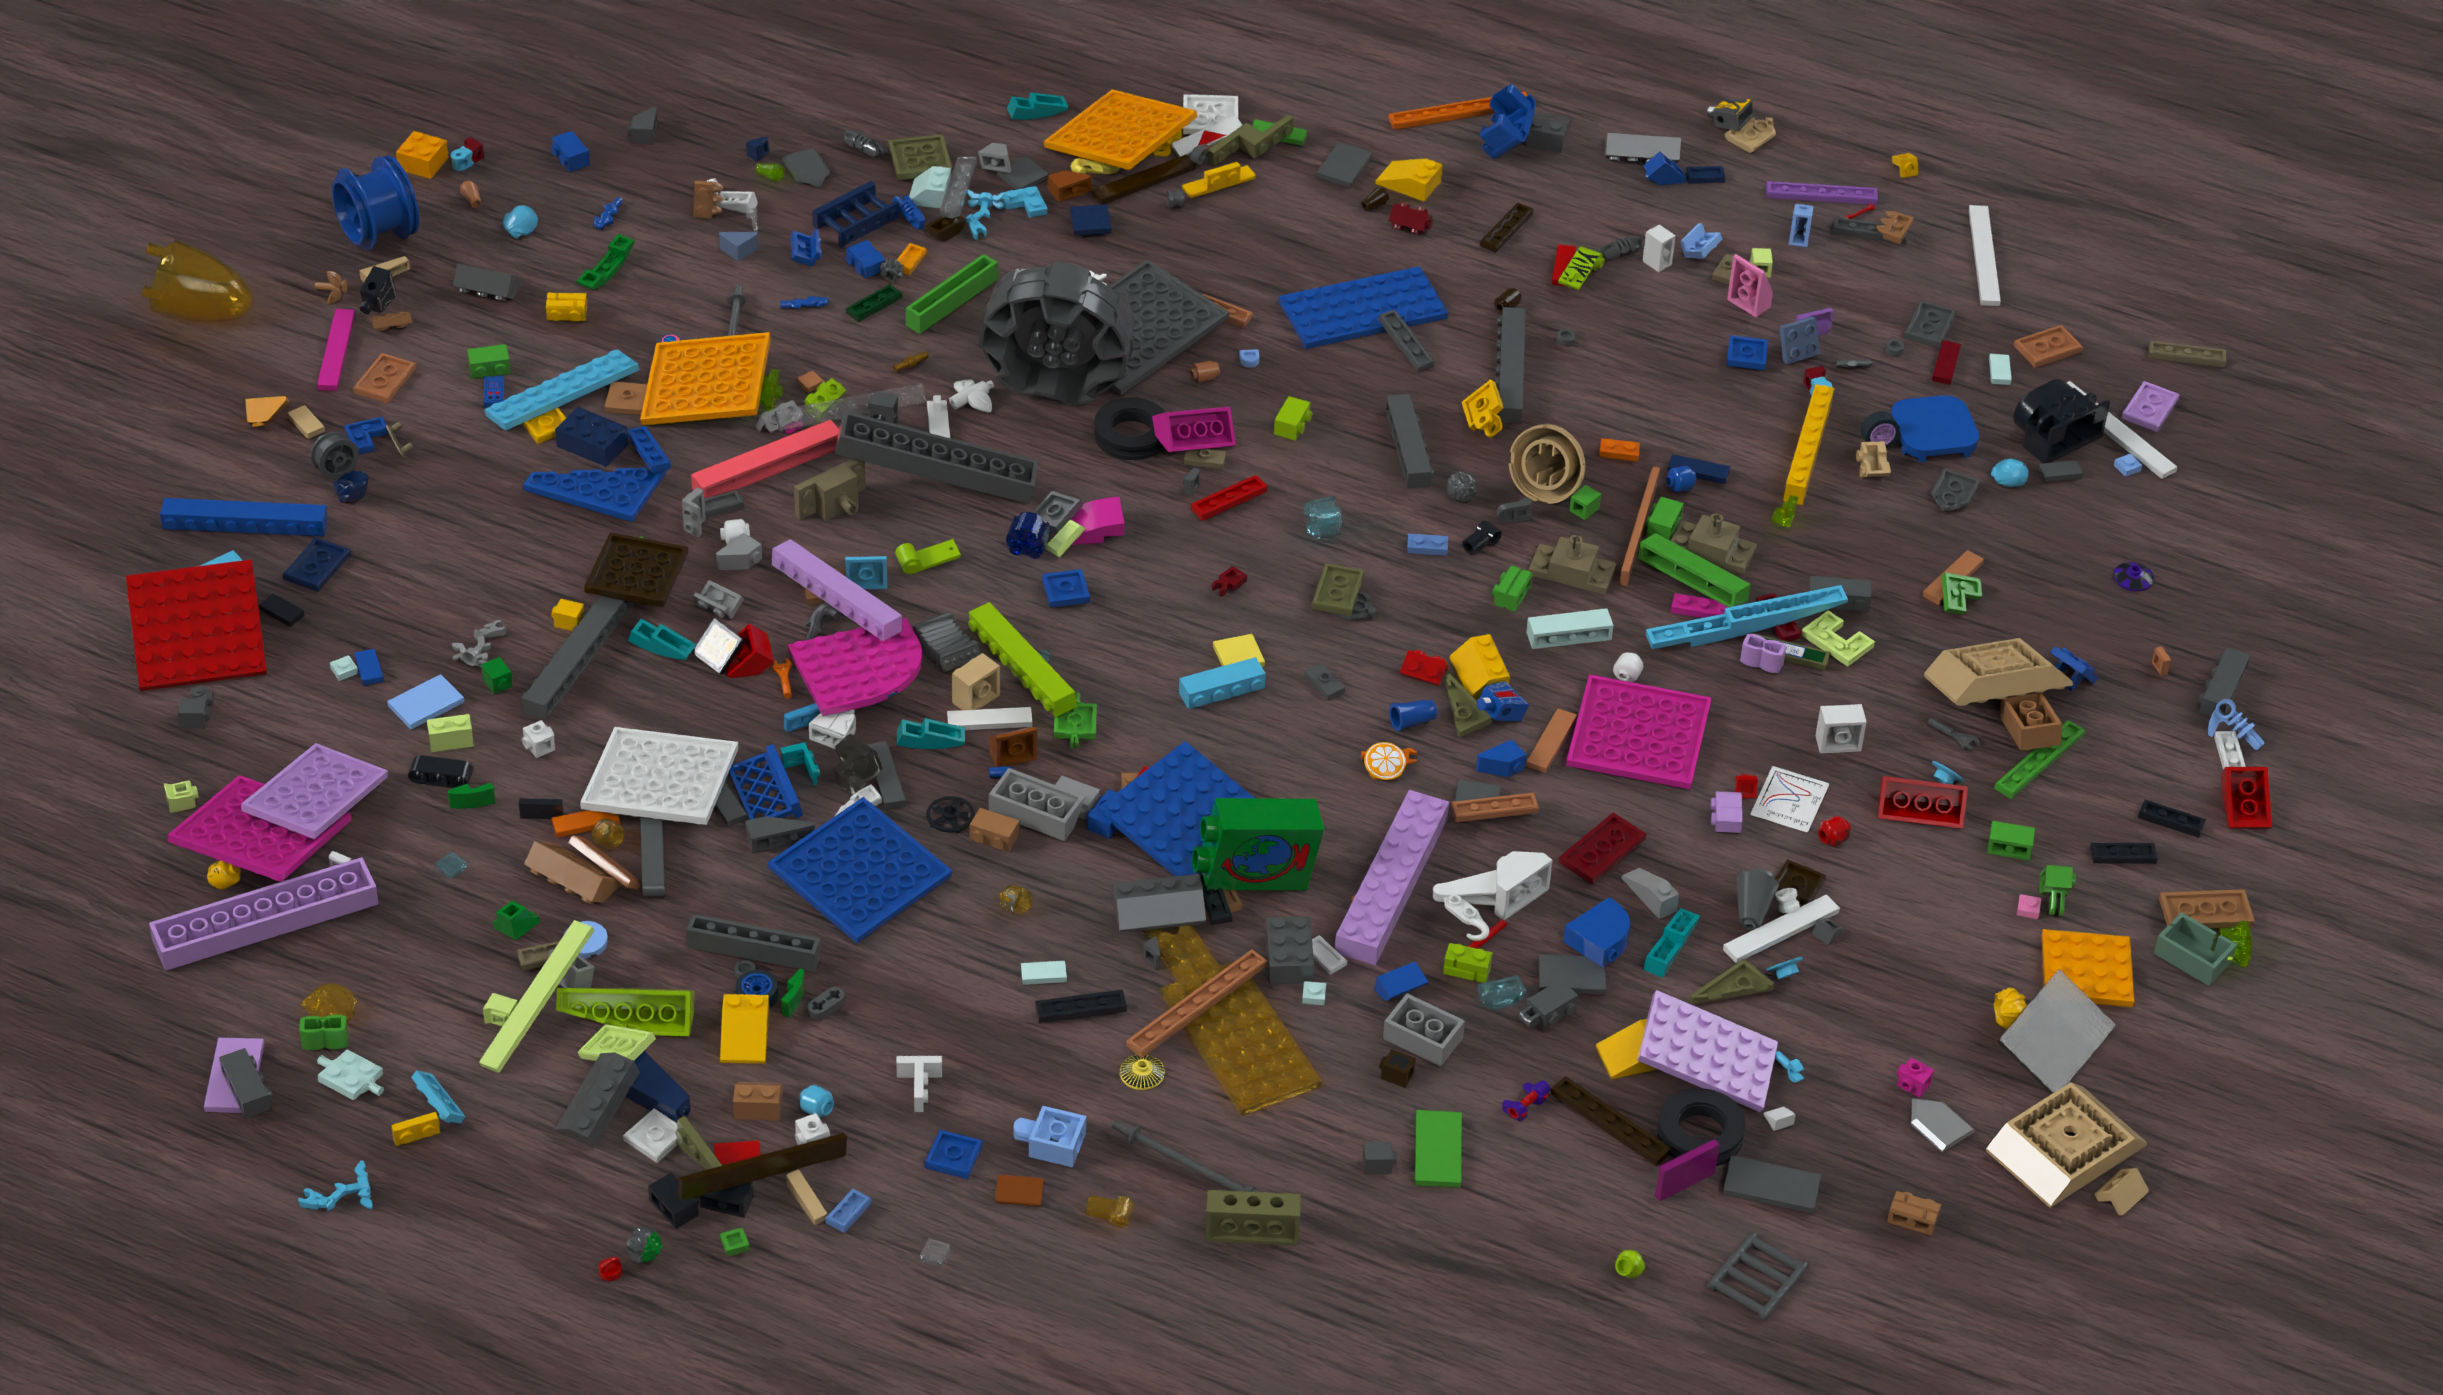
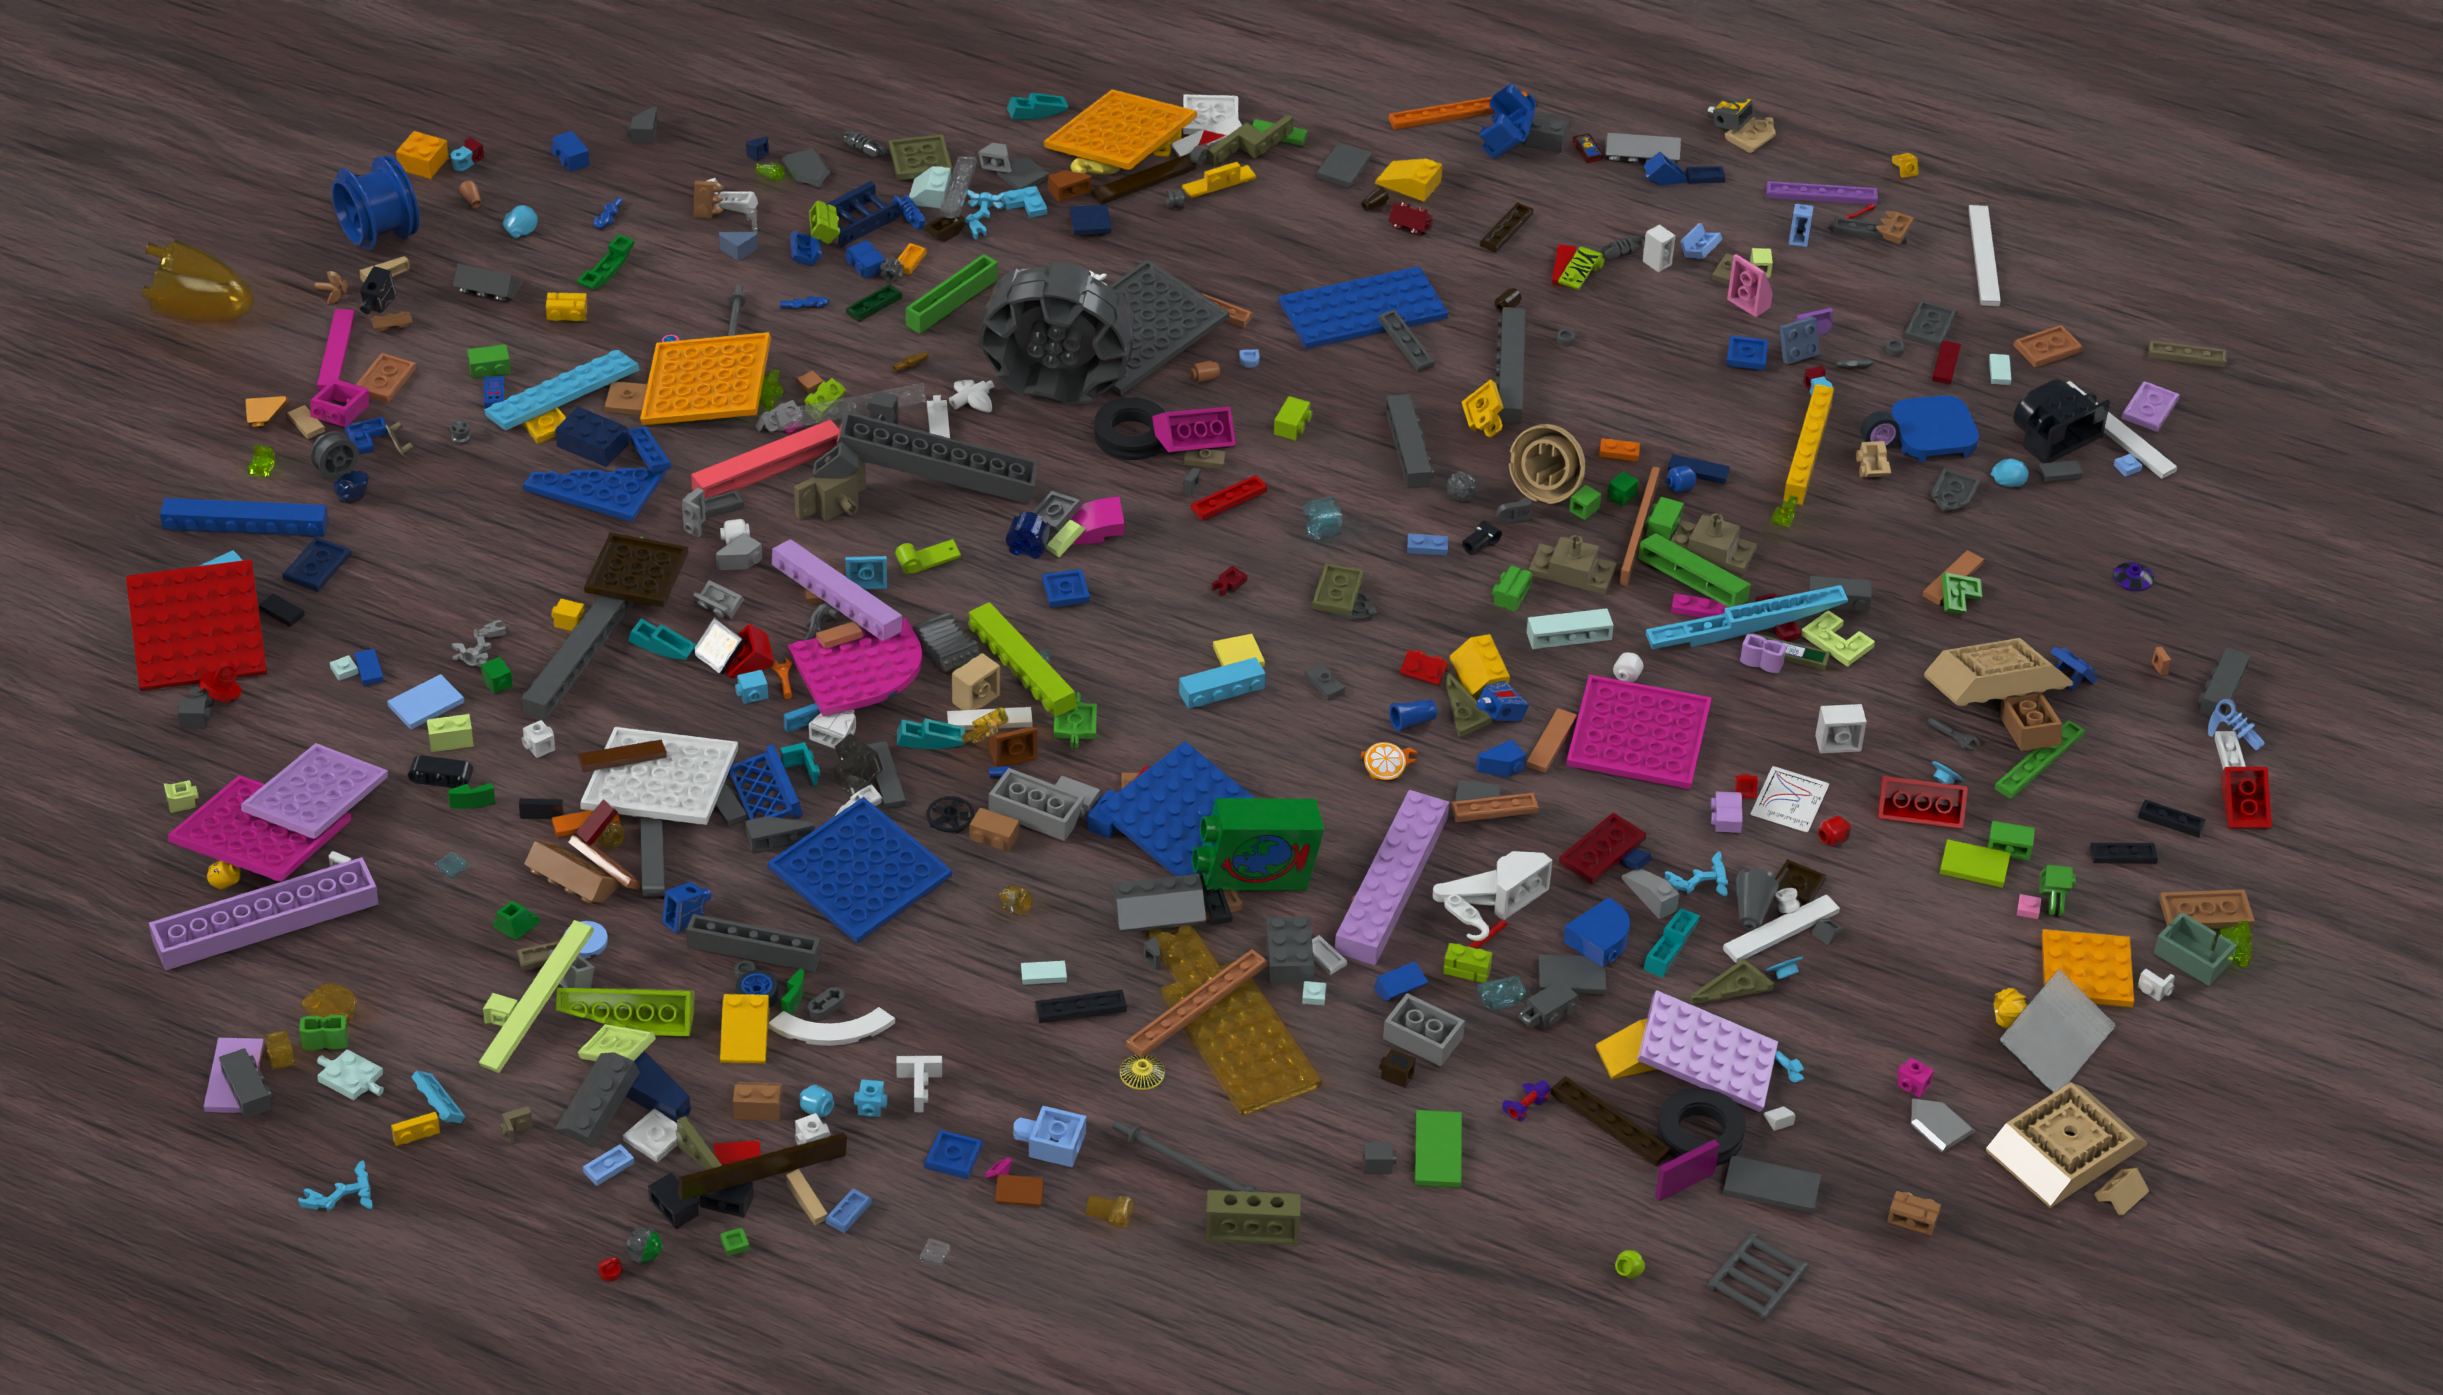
none -> red tile [199,661,242,703]
none -> clear neon green bracket [247,444,275,478]
none -> clear yellow brick [264,1030,295,1070]
none -> dark pink window [310,379,369,427]
none -> dark grey wheel [450,420,471,445]
none -> dark tan bracket [500,1106,533,1144]
none -> dark red tile [576,799,618,846]
none -> reddish brown tile [578,739,667,772]
none -> light blue plate [583,1144,635,1186]
none -> blue torso [662,882,712,934]
none -> medium azure brick [735,670,768,704]
none -> white tile [768,1007,895,1046]
none -> lime brick [809,200,840,244]
none -> dark grey slope [813,442,859,479]
none -> nougat tile [816,621,863,649]
none -> medium azure brick [854,1079,887,1117]
none -> clear yellow slope [961,707,1009,744]
none -> dark pink slope [984,1158,1012,1179]
none -> tile [1572,133,1604,163]
none -> green brick [1607,471,1639,506]
none -> dark blue tile [1621,848,1652,870]
none -> medium azure piece [1665,851,1728,897]
none -> lime tile [1939,839,2011,888]
none -> white bracket [2137,969,2175,1001]

